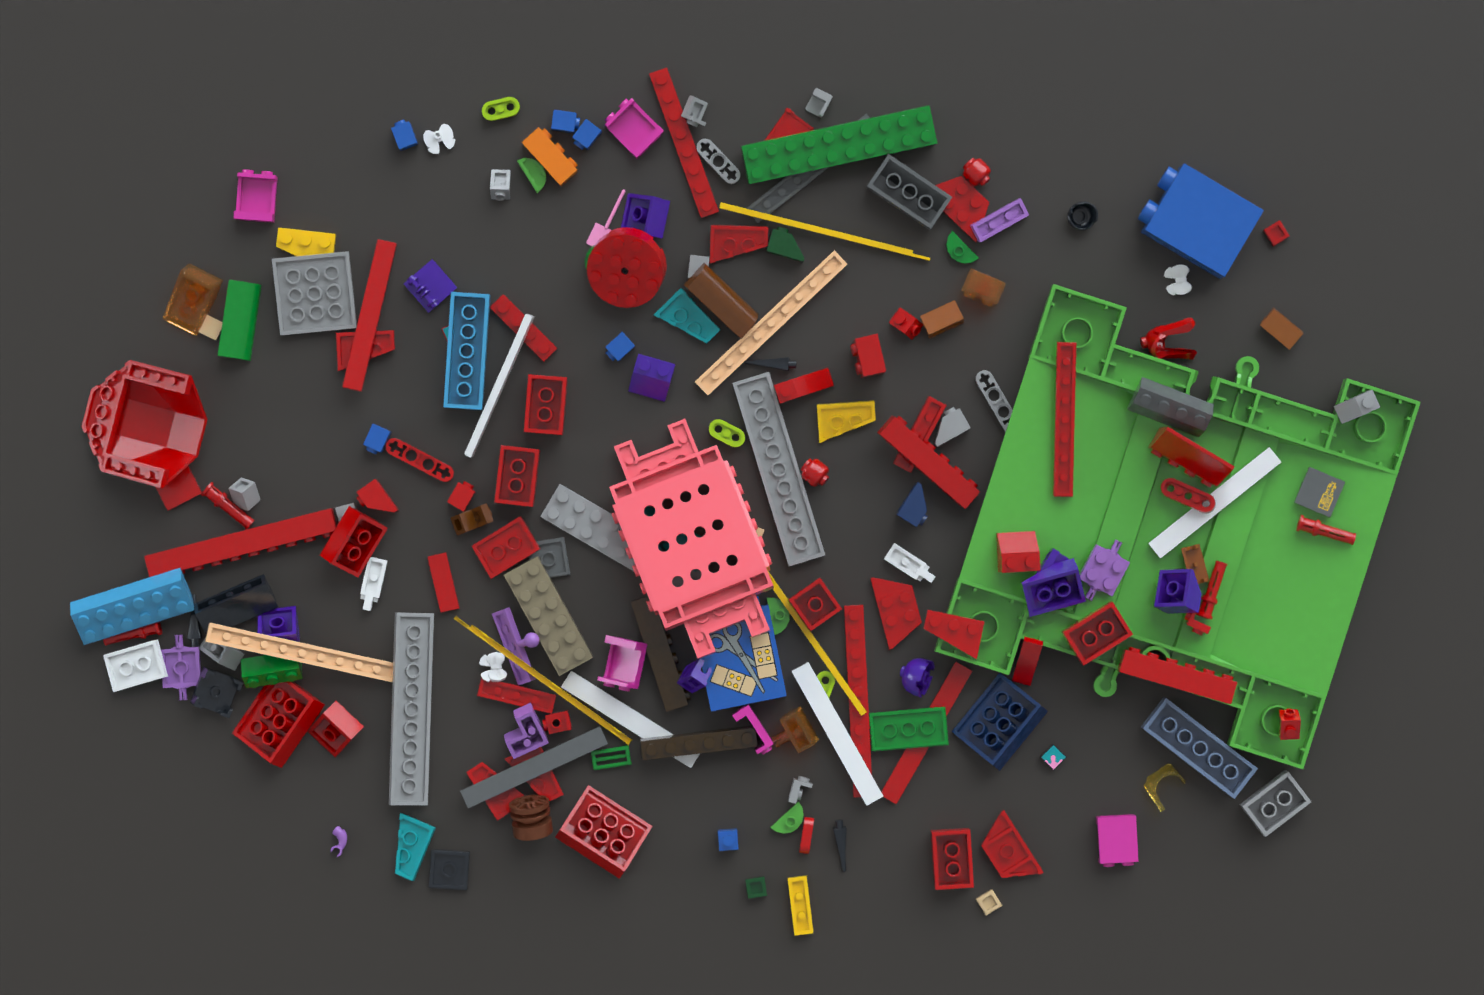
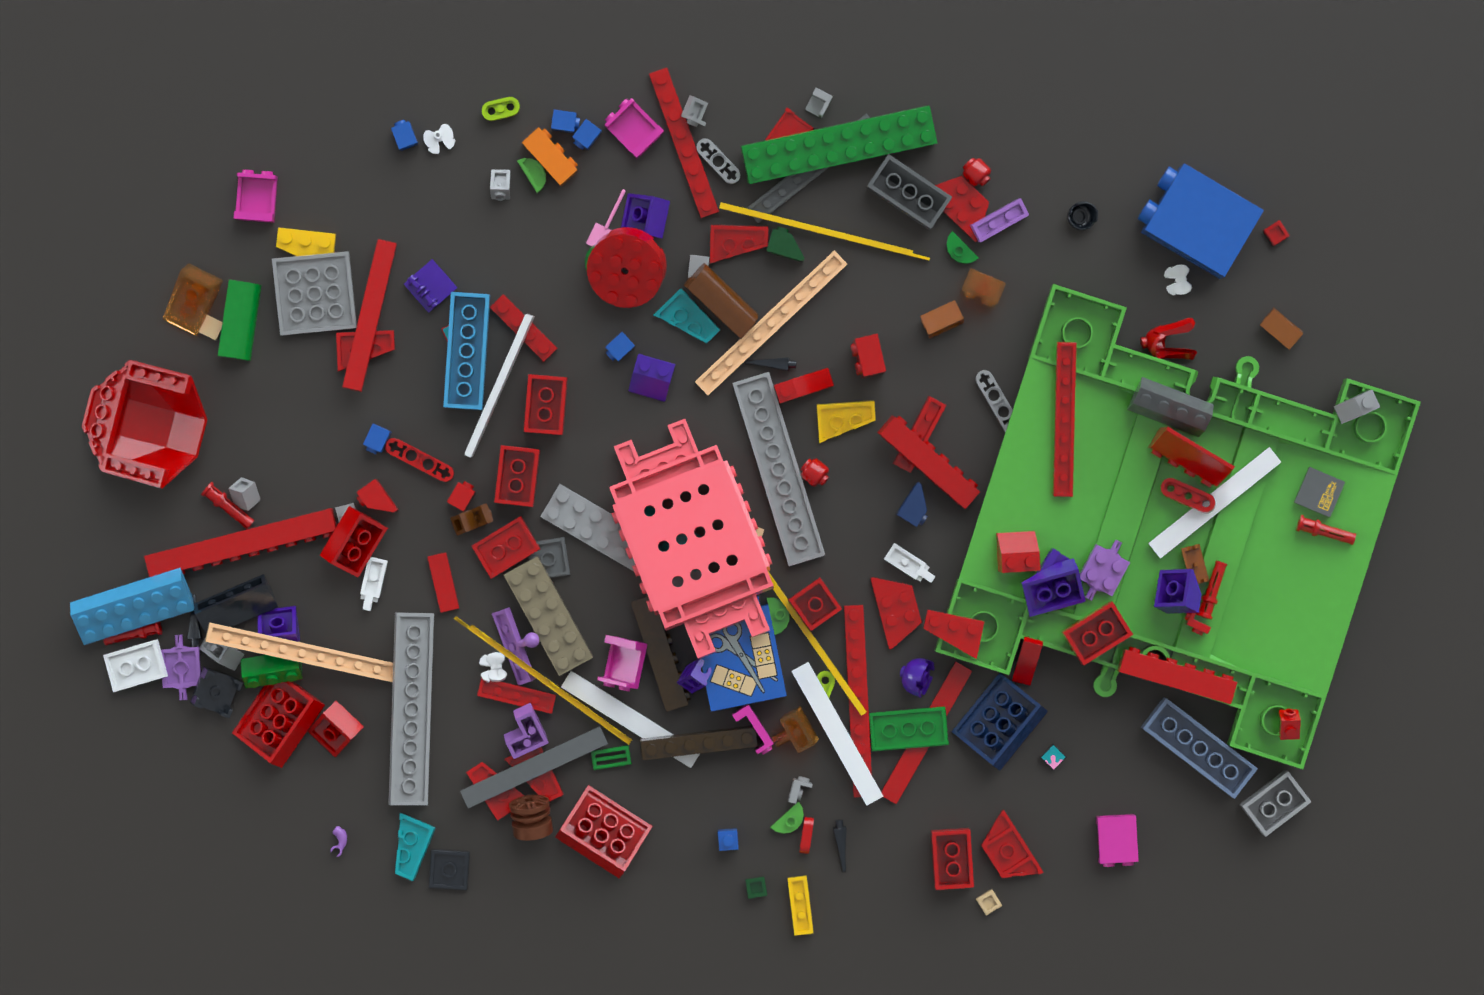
red tile [156,466,202,511] -> none
red brick [542,710,572,734] -> none
lime plate [709,419,745,447] -> none
red bracket [889,308,923,340] -> none
light grey slope [934,407,970,447] -> none
clear yellow helmet [1144,764,1186,812] -> none

